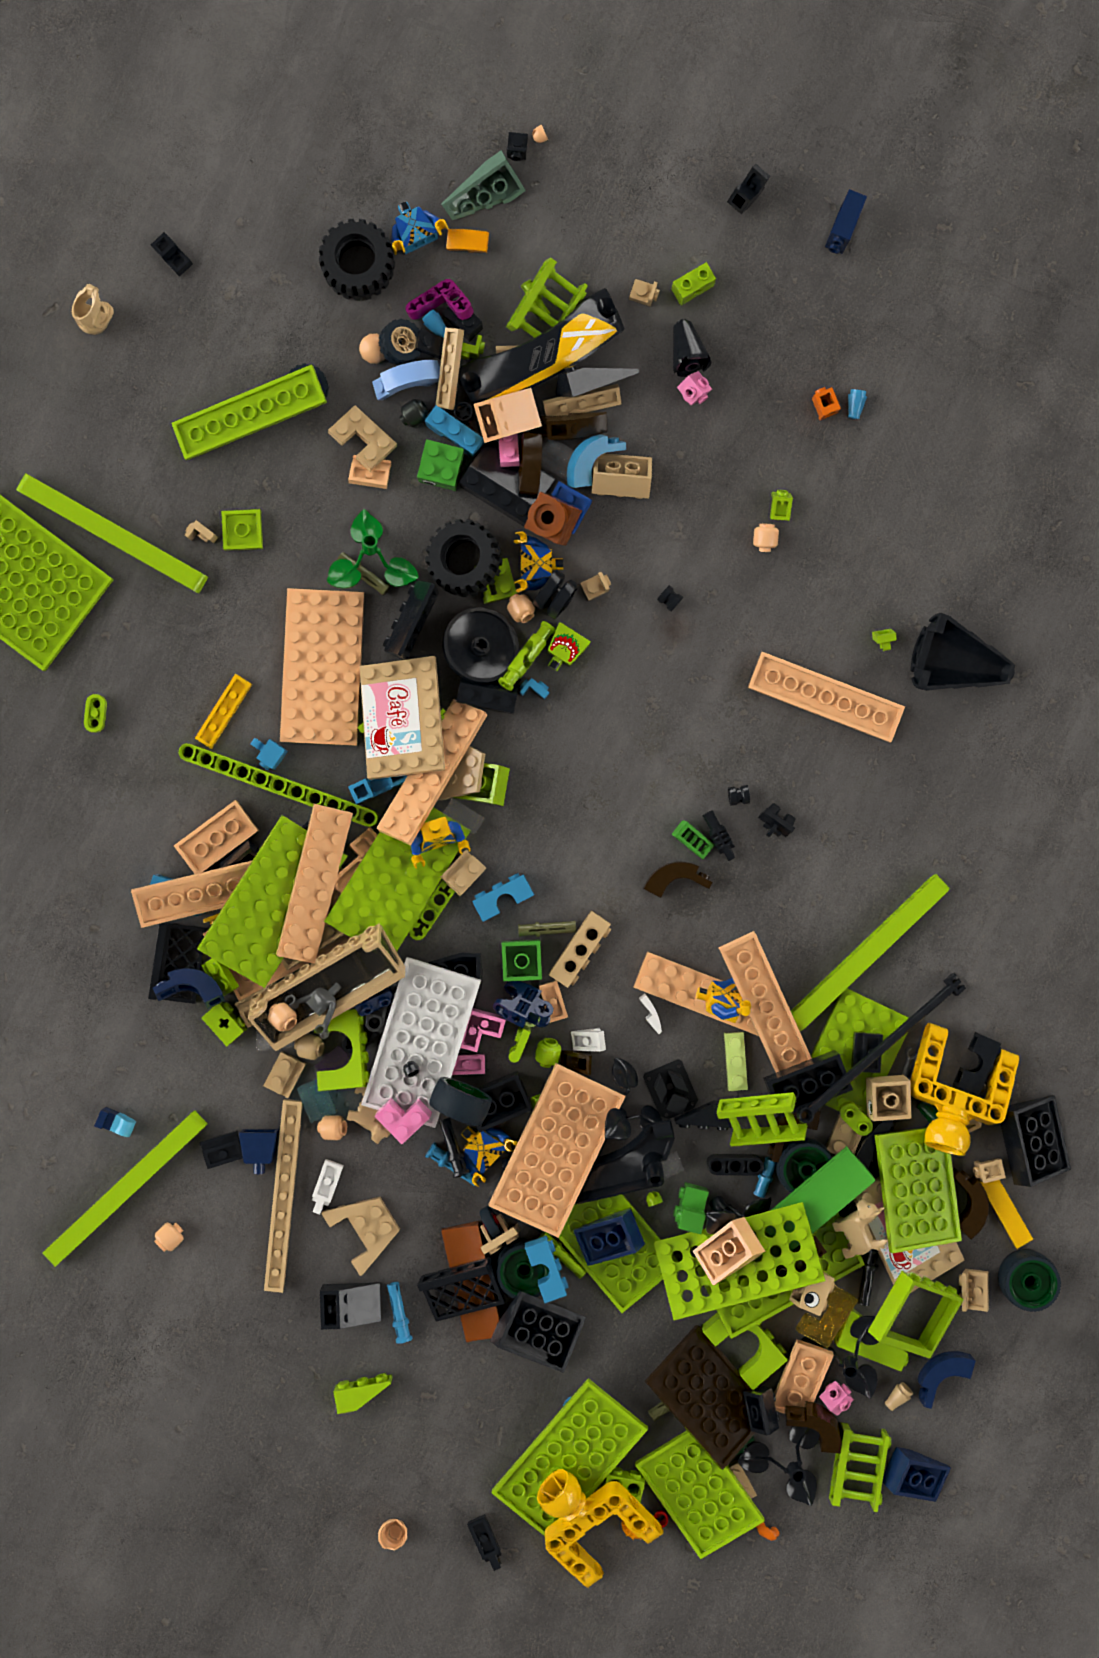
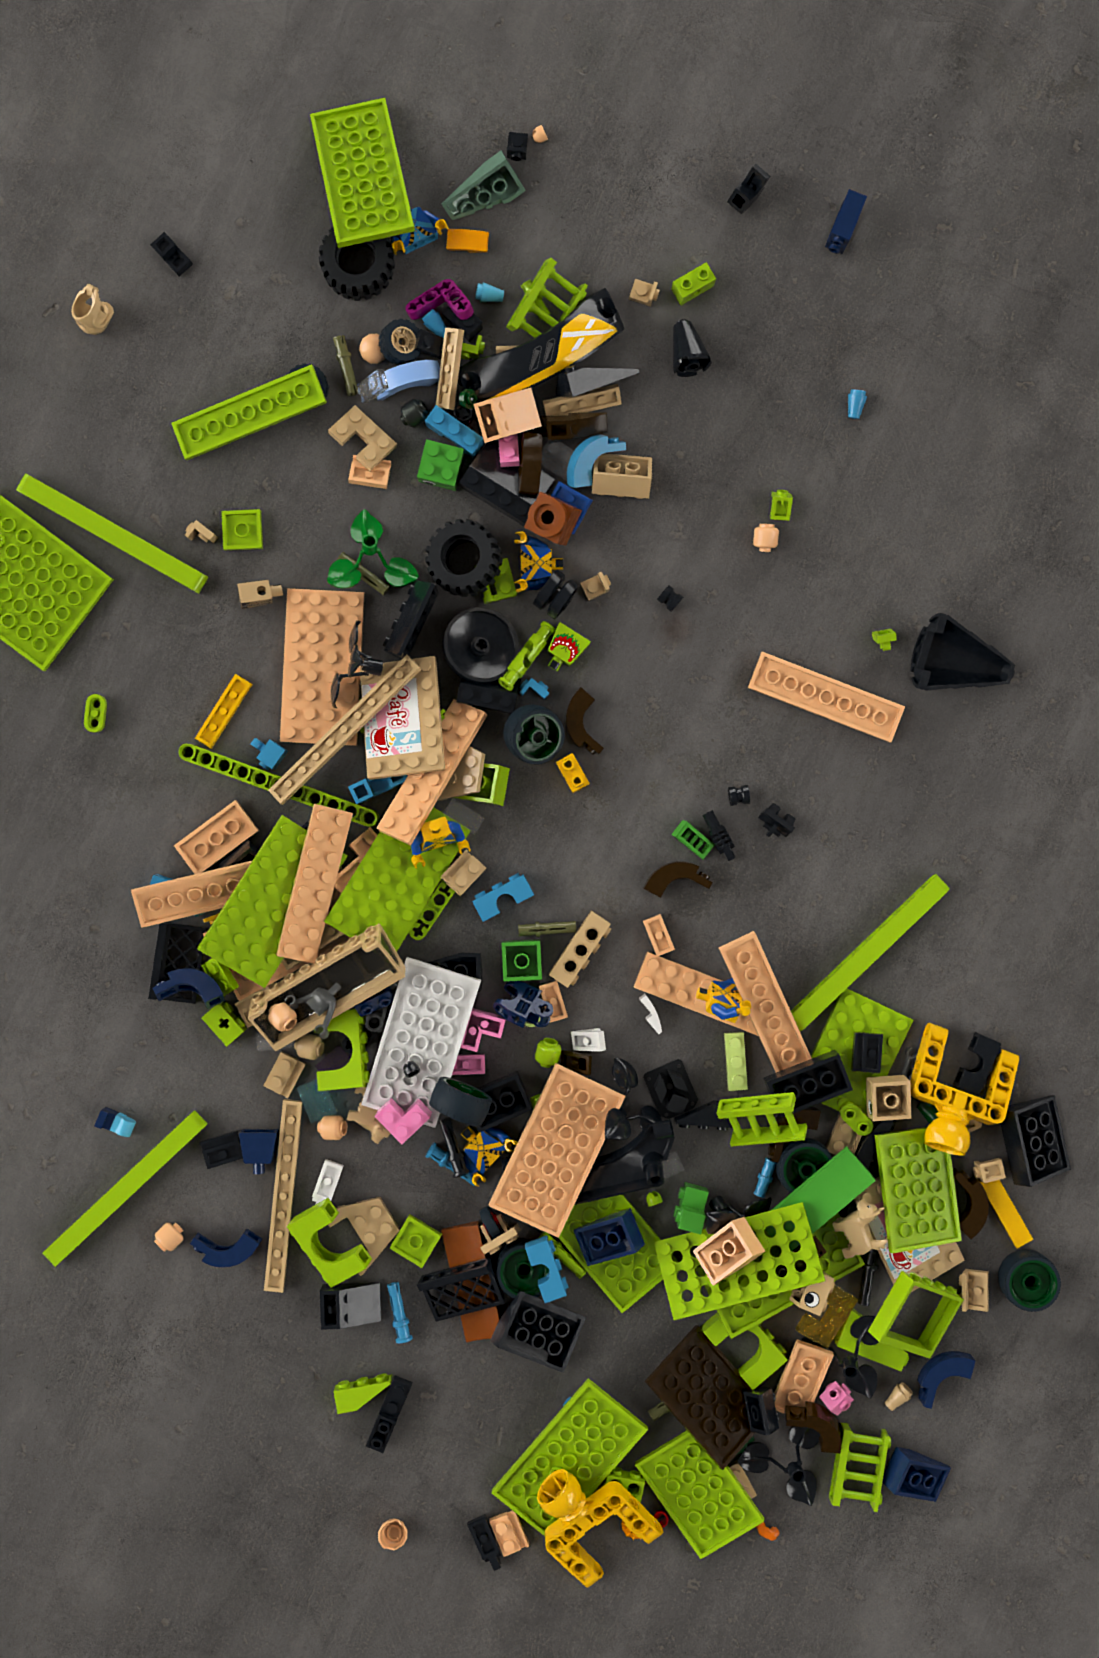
light nougat head [507,594,535,623] -> none
lime plate [509,1025,531,1063] -> none
bright pink brick [677,371,712,405] -> none
black beam [706,1154,764,1176] -> none
black hinge [797,972,966,1123] -> none
orange brick [812,387,841,421] -> none
none -> dark blue arch [190,1229,262,1267]
none -> tan torso [237,580,283,609]
none -> tan plate [268,655,422,805]
none -> lime arch [286,1198,372,1288]
none -> lime plate [310,98,415,248]
none -> black plant [331,620,383,708]
none -> olive pin [333,335,359,396]
none -> clear plate [357,369,389,403]
none -> black slope [366,1375,413,1453]
none -> lime plate [390,1214,442,1268]
none -> dark green plate [459,389,477,409]
none -> medium azure cone [475,282,504,302]
none -> light nougat plate [489,1510,529,1557]
none -> wheel [503,704,565,765]
none -> yellow hips [555,753,589,793]
none -> dark brown arch [566,687,604,755]
none -> light nougat plate [643,914,675,957]

